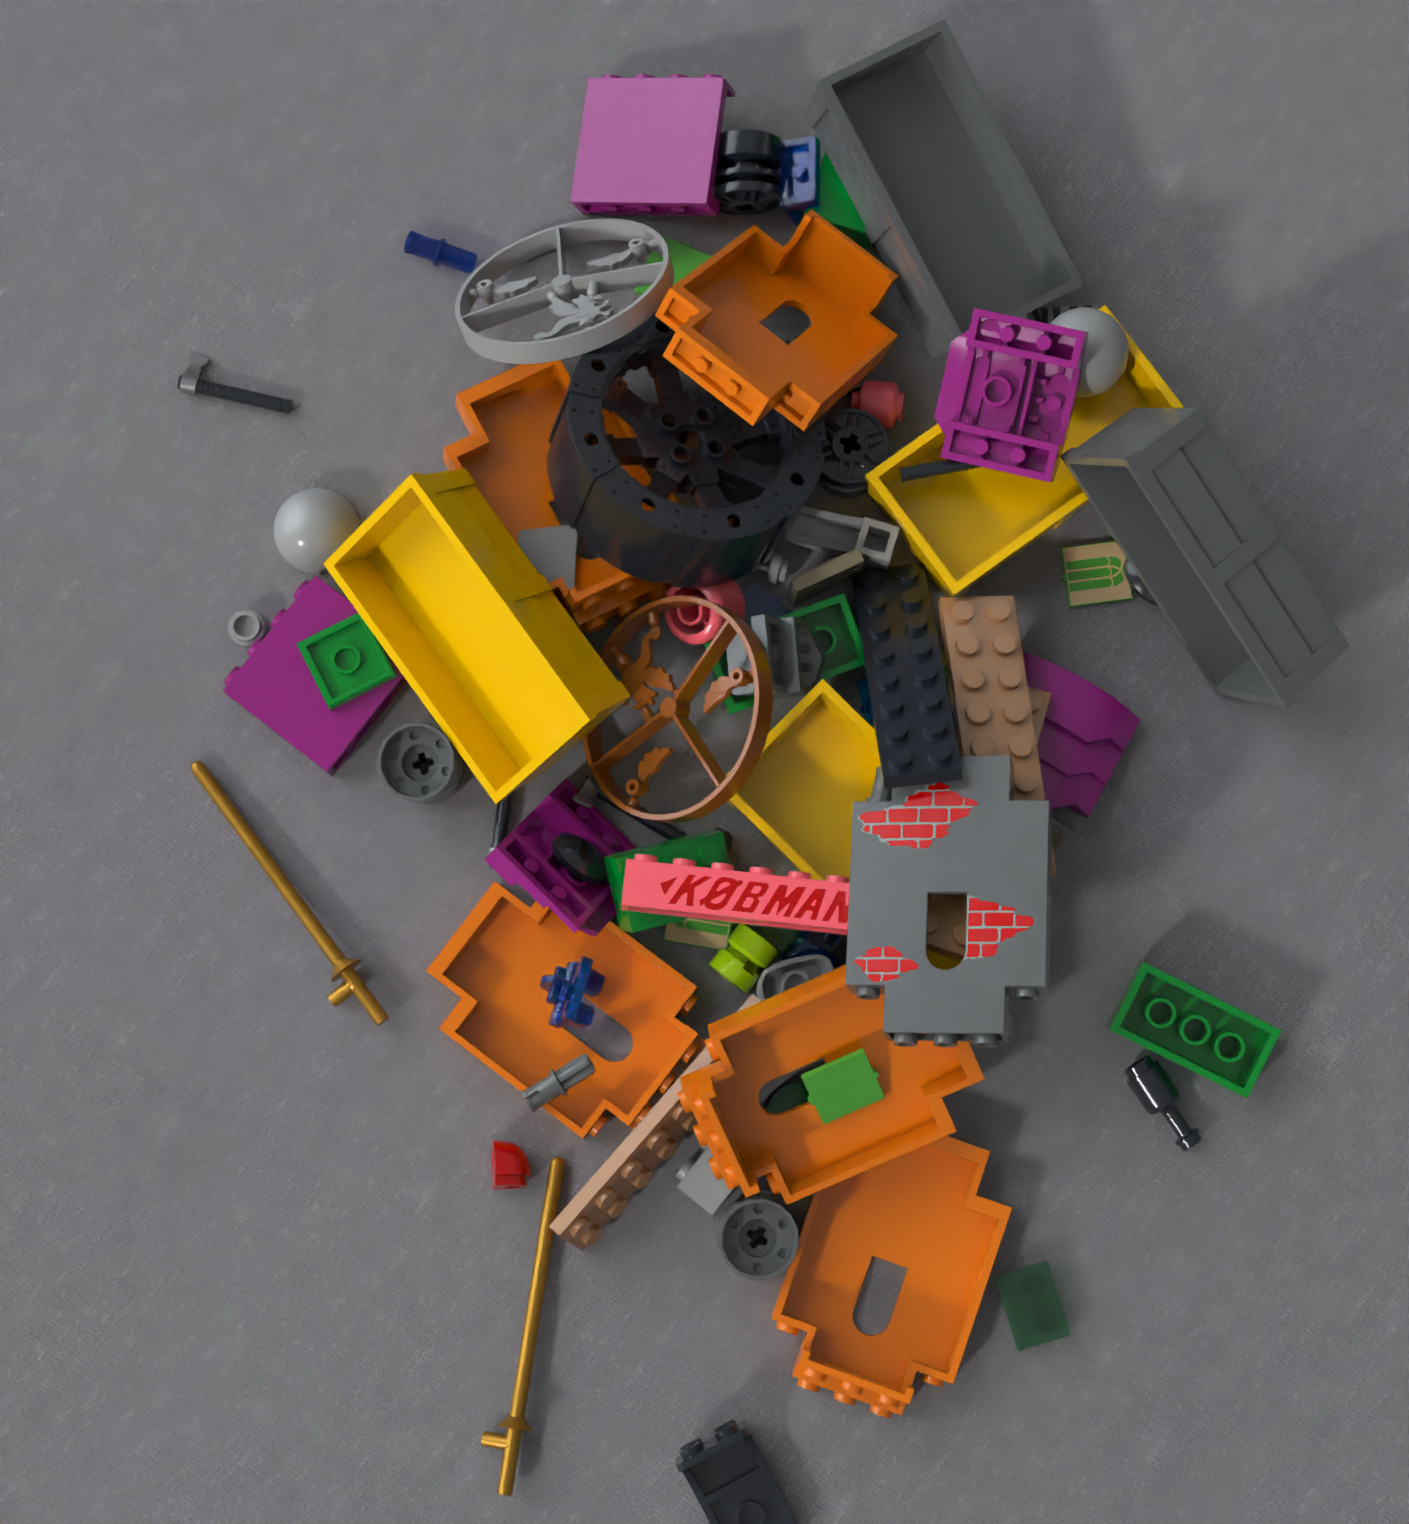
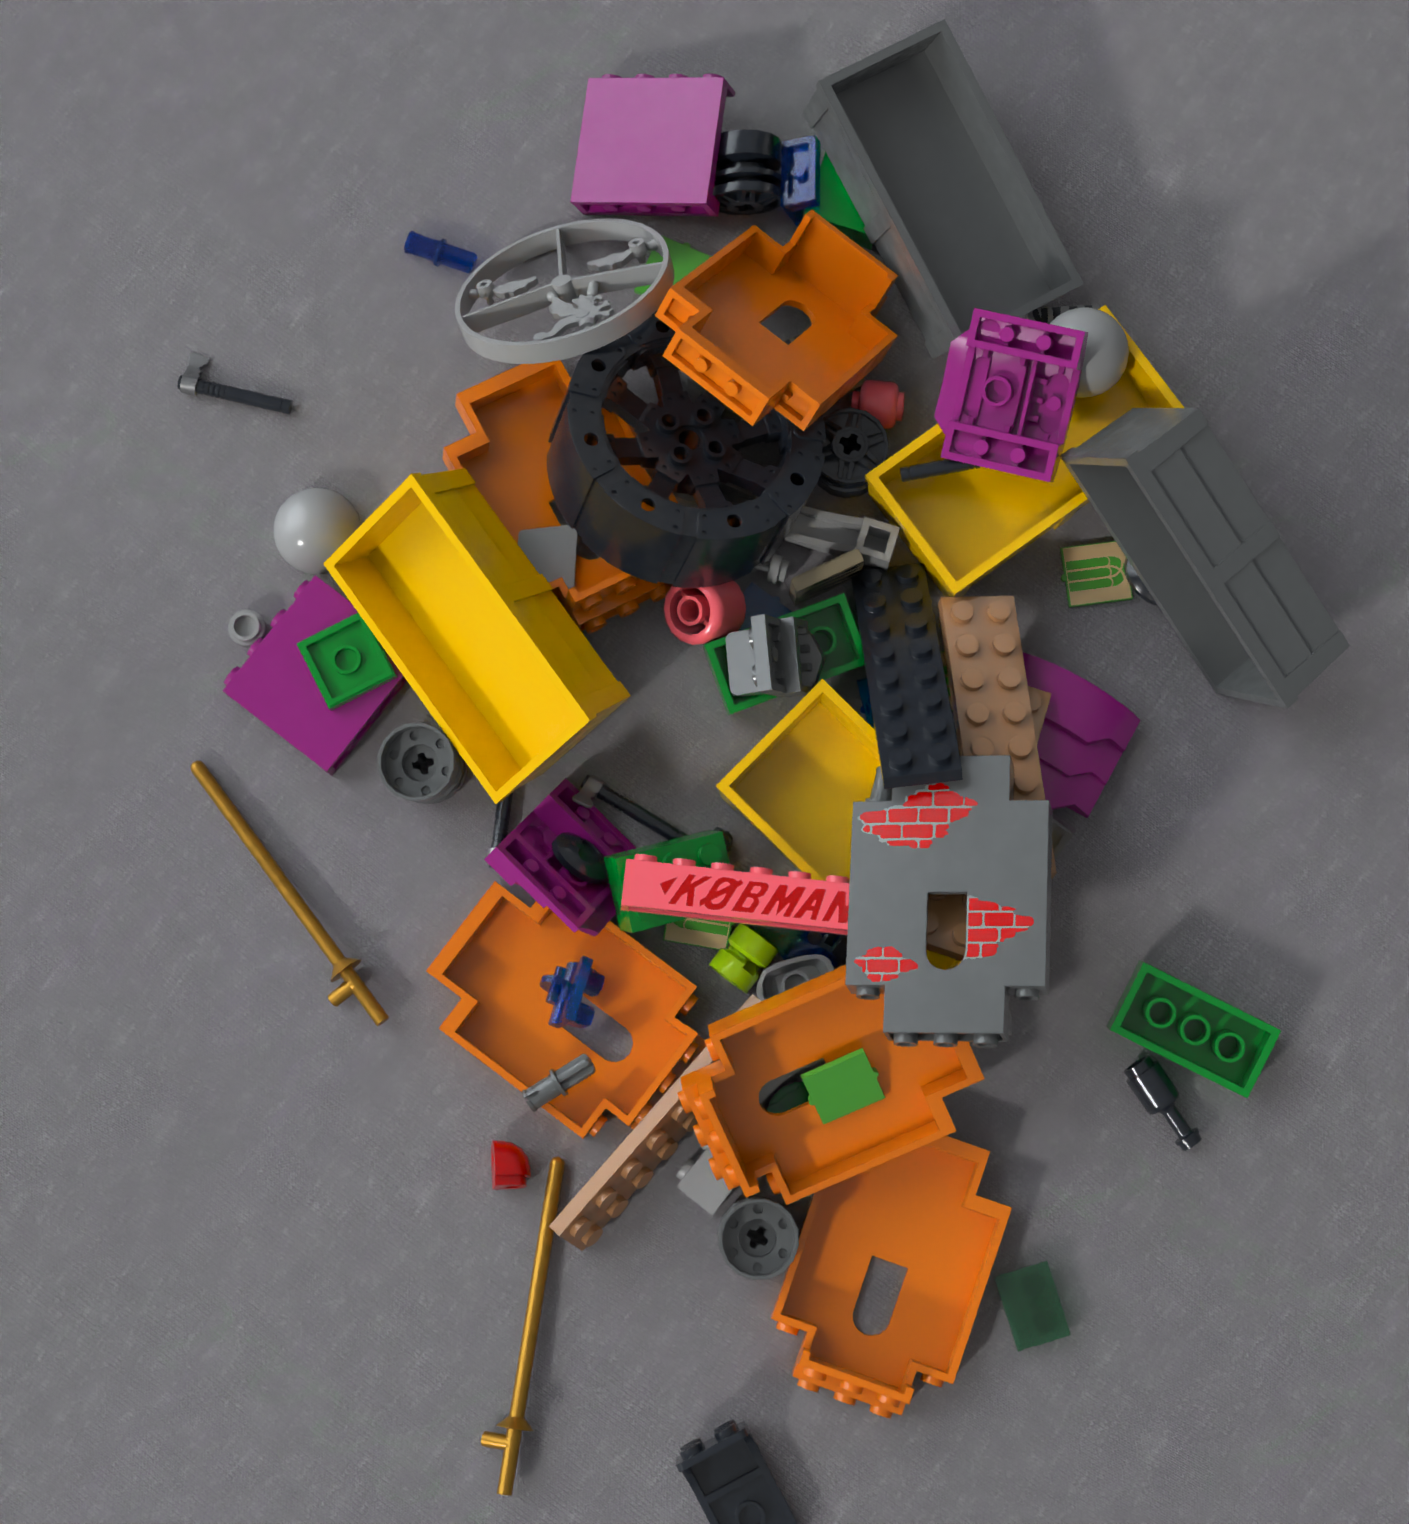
dark orange piece [583,595,773,823] -> none

